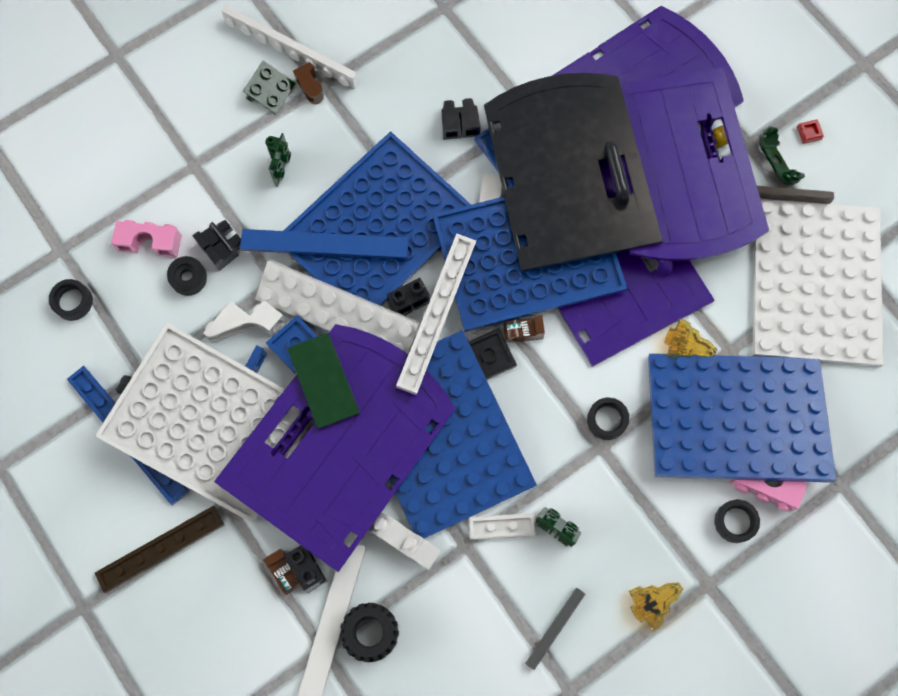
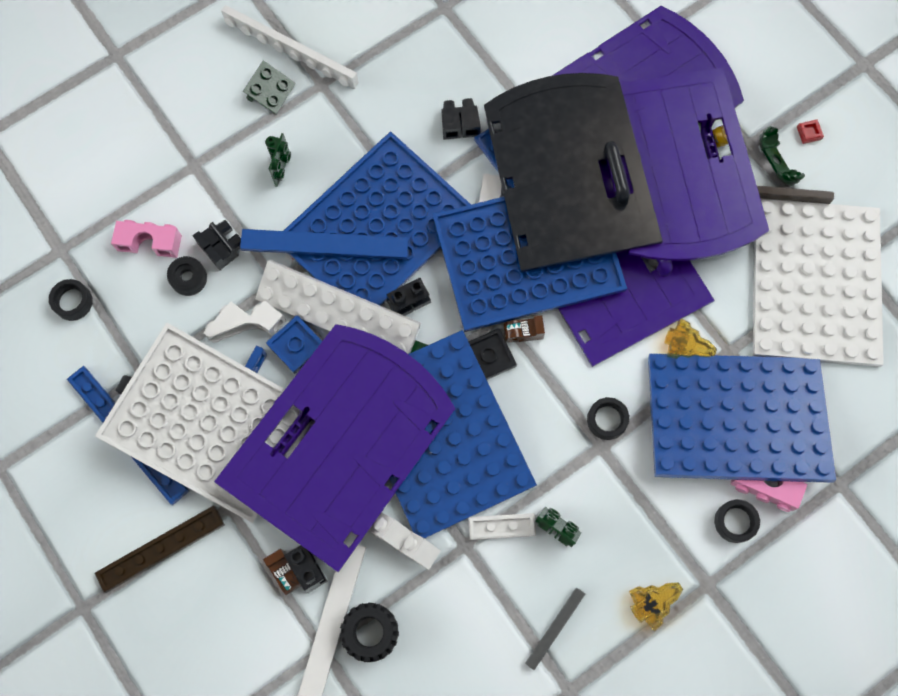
dark green tile [287,333,360,430] -> none
reddish brown leg [293,62,324,104] -> none
white plate [396,234,476,395] -> none

